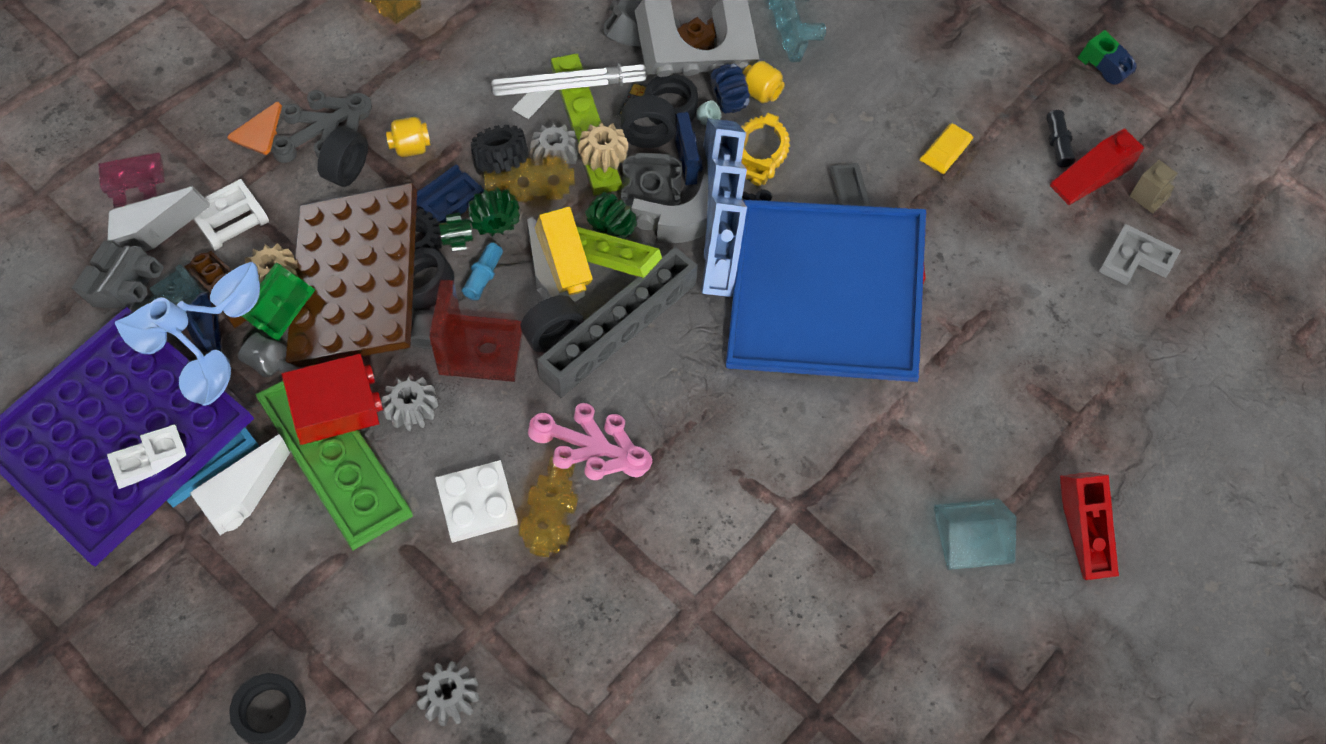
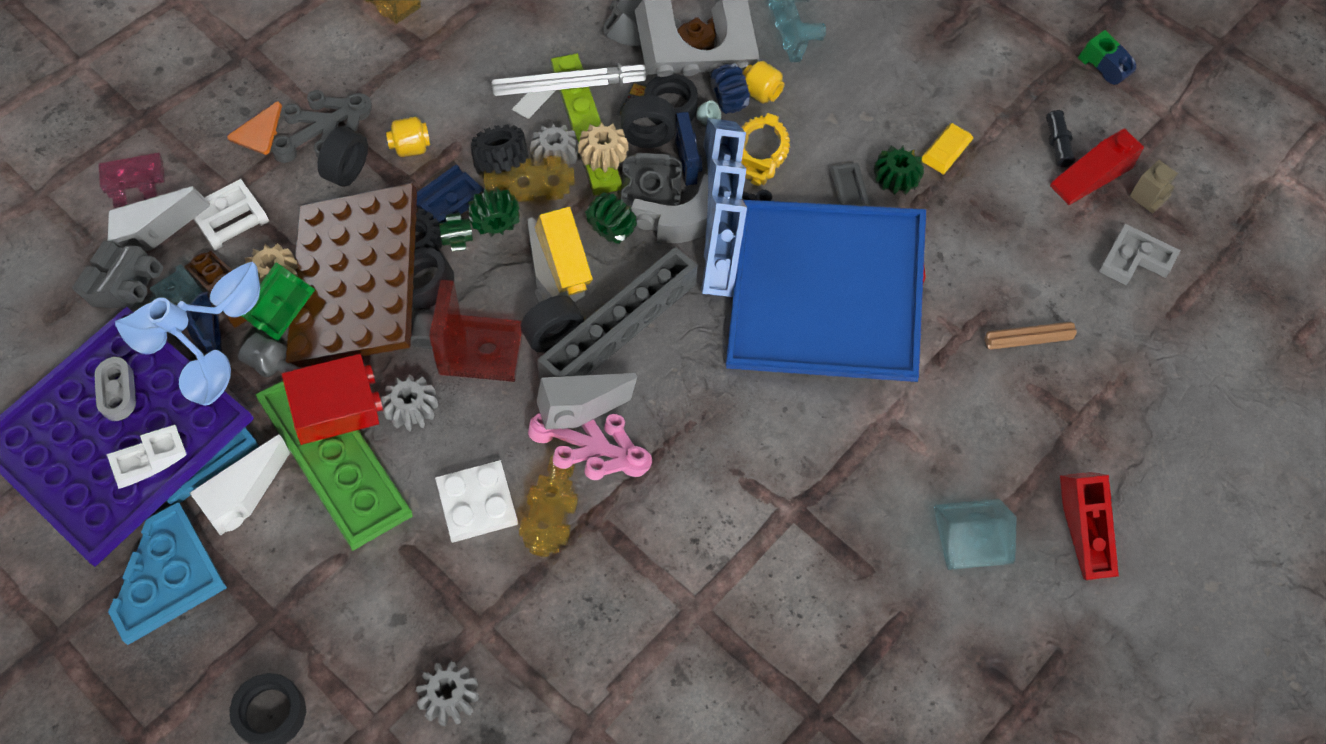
dark azure axle [461,242,503,300] -> none
lime plate [576,226,662,278] -> none
none -> light grey plate [95,357,136,421]
none -> dark azure plate [108,502,227,645]
none -> light grey slope [536,373,637,430]
none -> dark green gear [873,145,924,195]
none -> medium nougat axle [984,322,1077,350]

